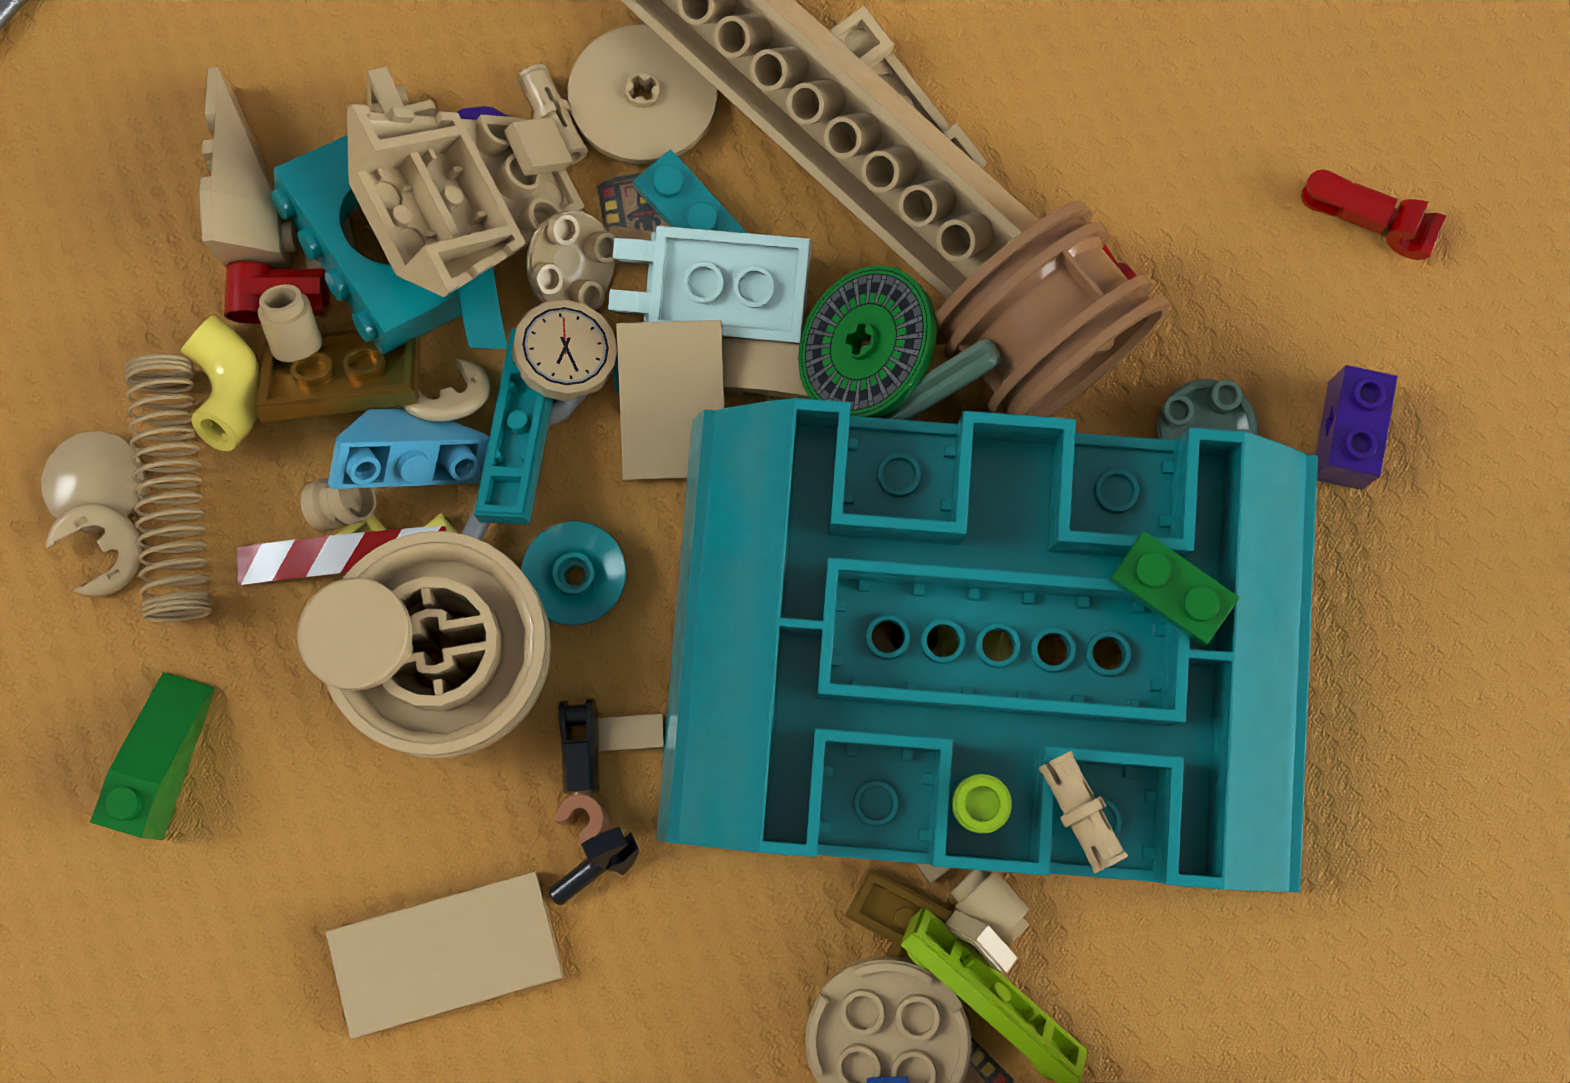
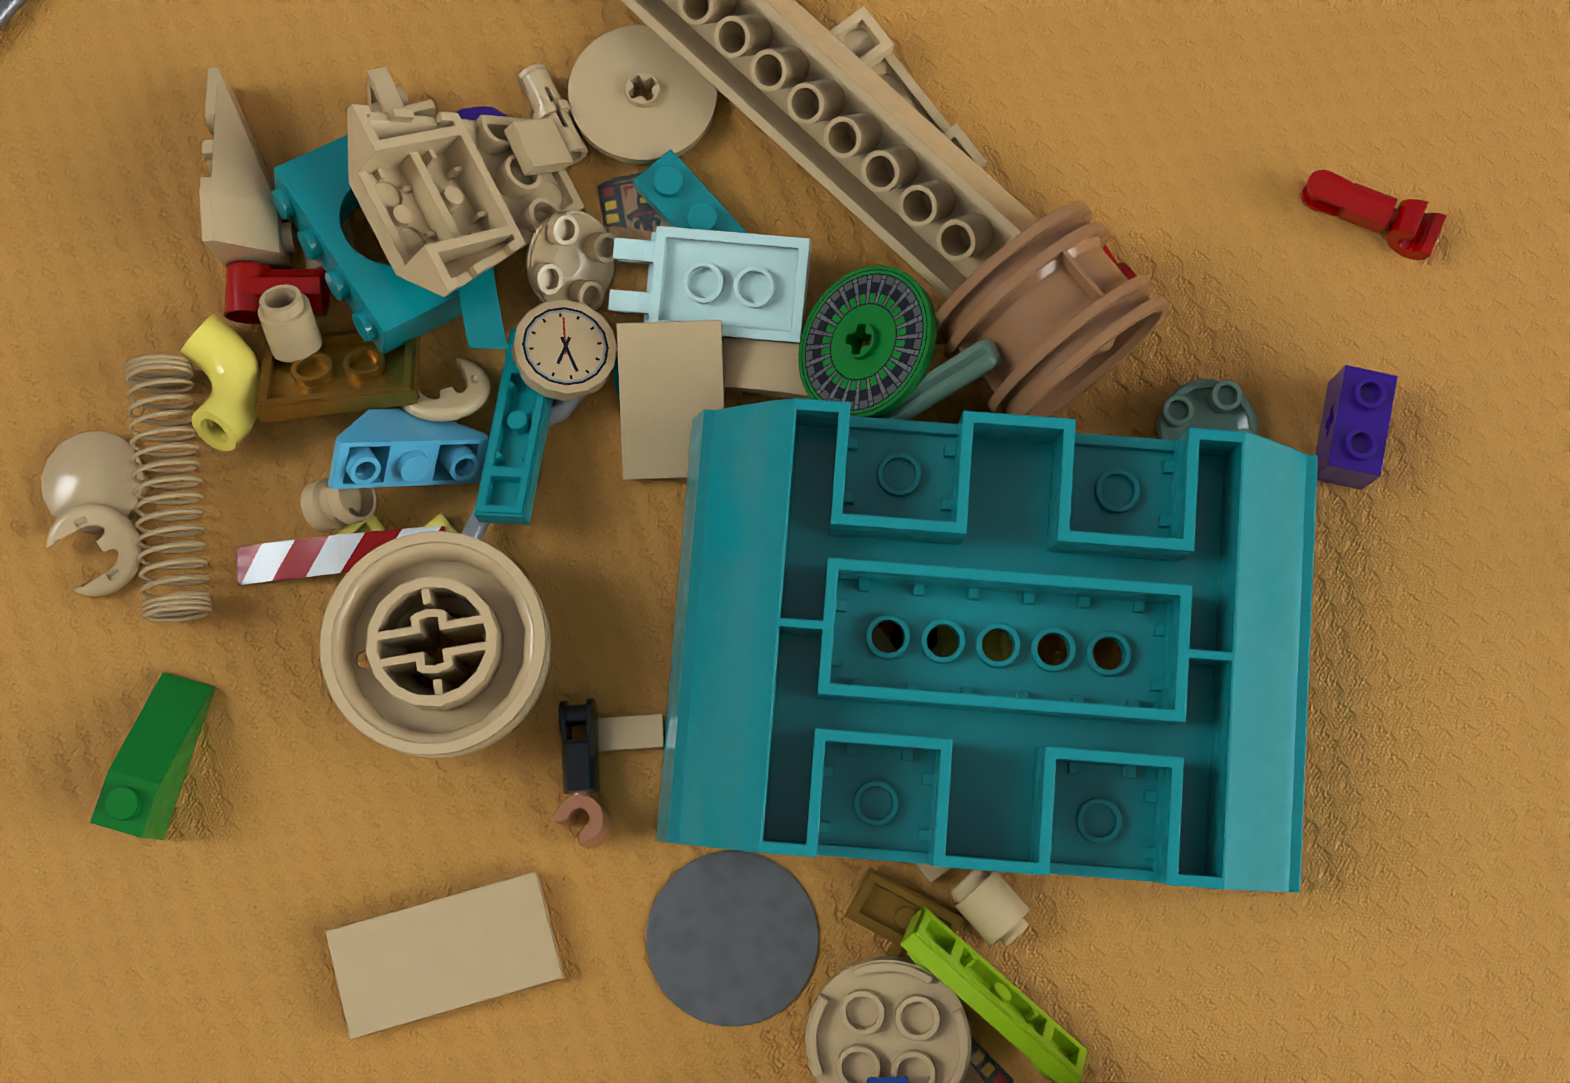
tan tile [297,578,413,691] -> none
teal dish [521,521,626,626] -> none
black bar [549,827,640,905] -> none
tan tile [945,910,1018,973] -> none
lime tile [952,774,1012,833] -> none
tan pin [1038,751,1128,874] -> none
green plate [1108,531,1240,646] -> none
none -> flat silver sticker [646,851,818,1026]

